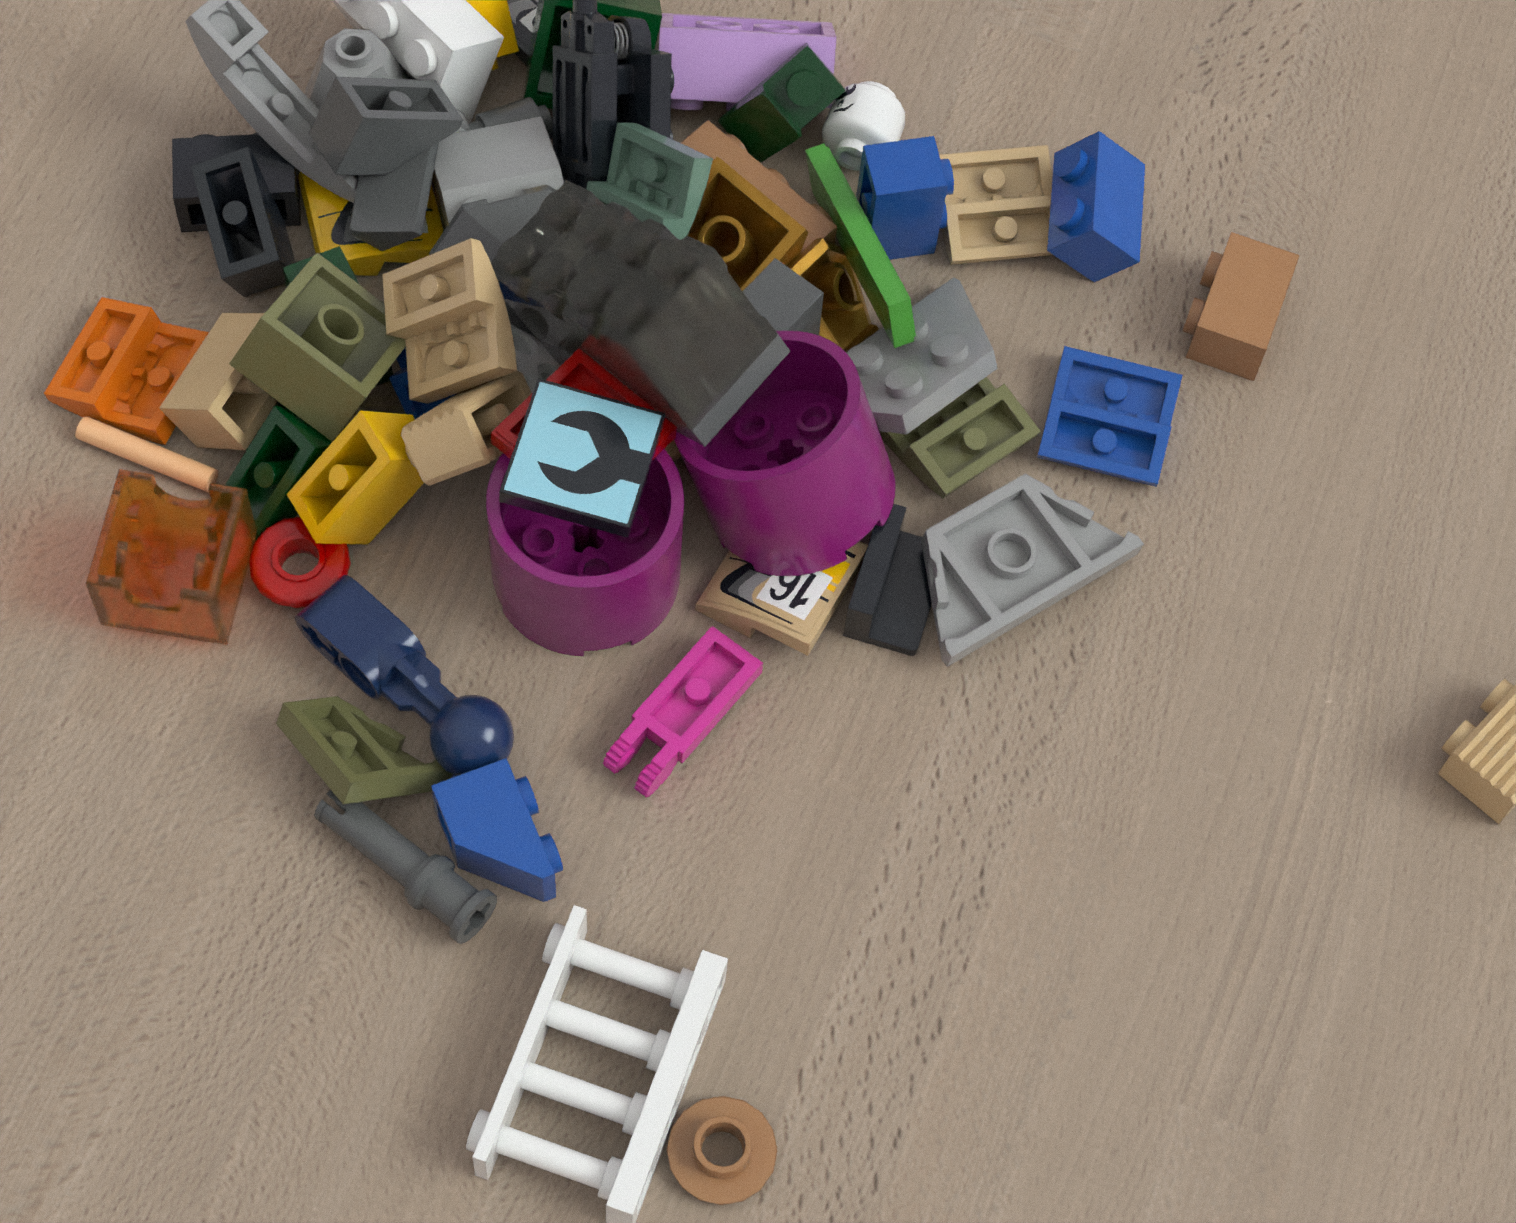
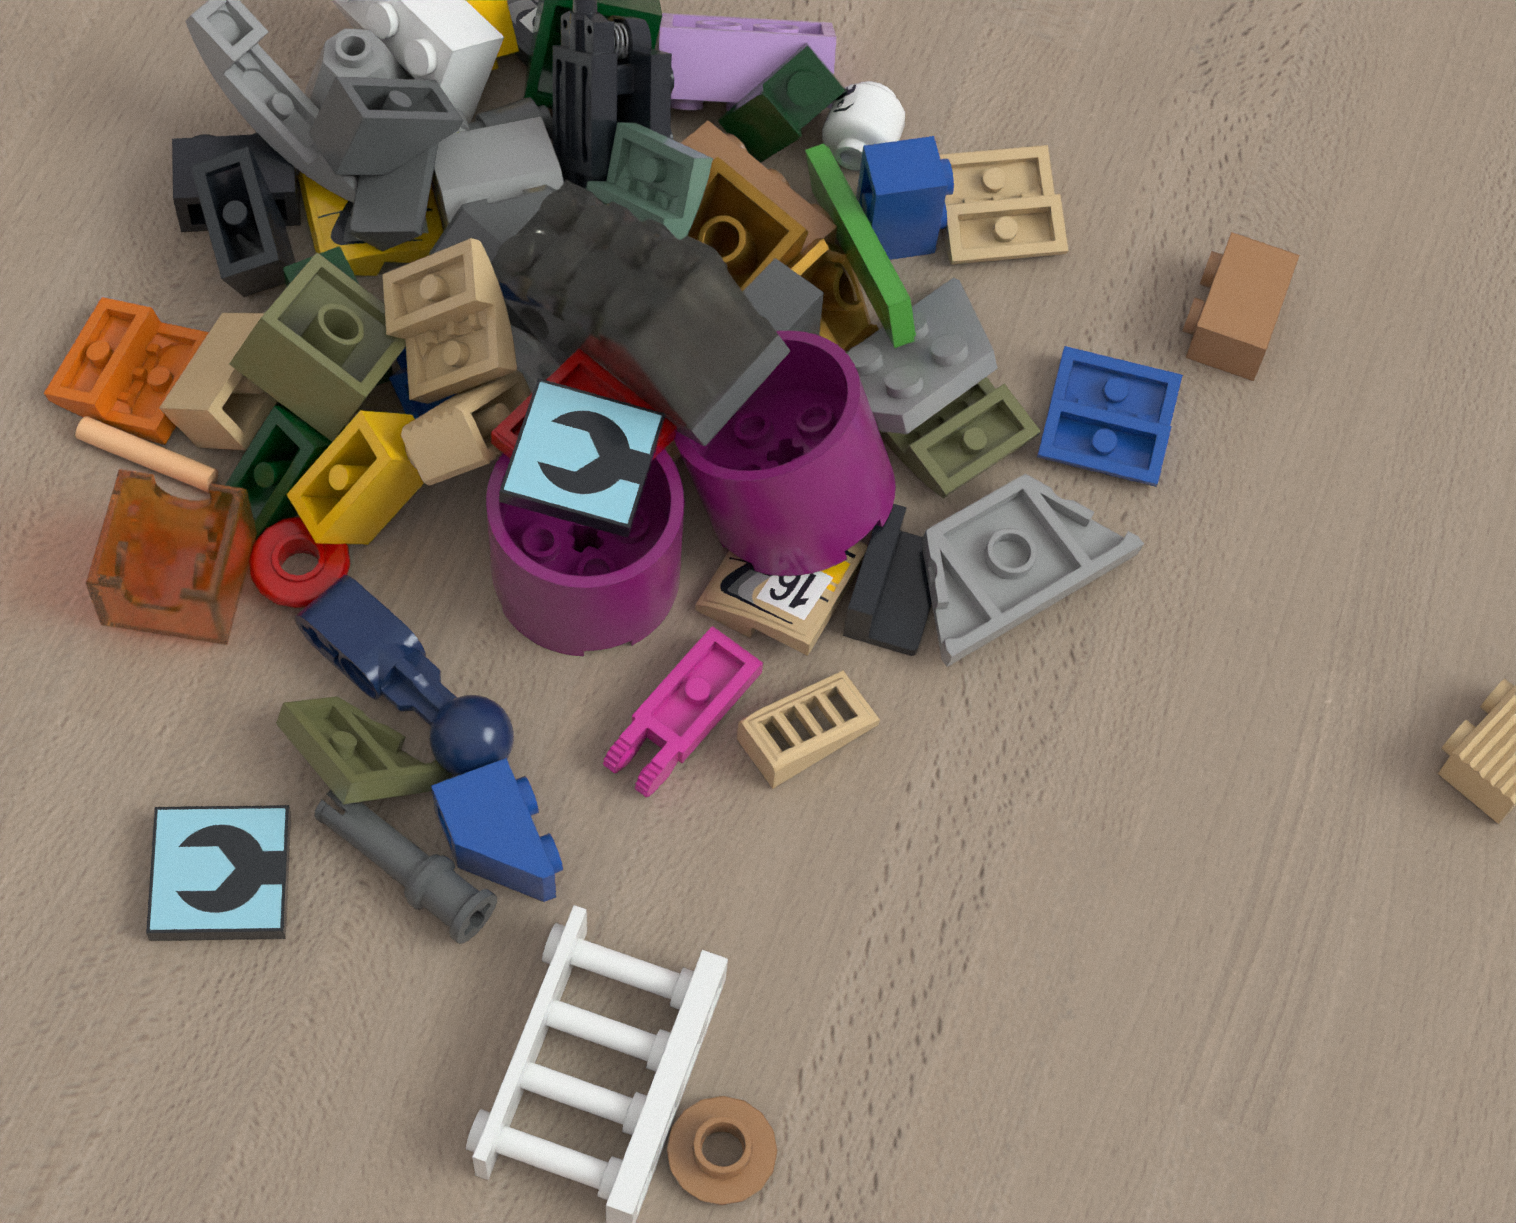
blue brick [1047,131,1145,282] -> none
none -> tile [146,805,291,941]
none -> tan slope [737,670,880,789]

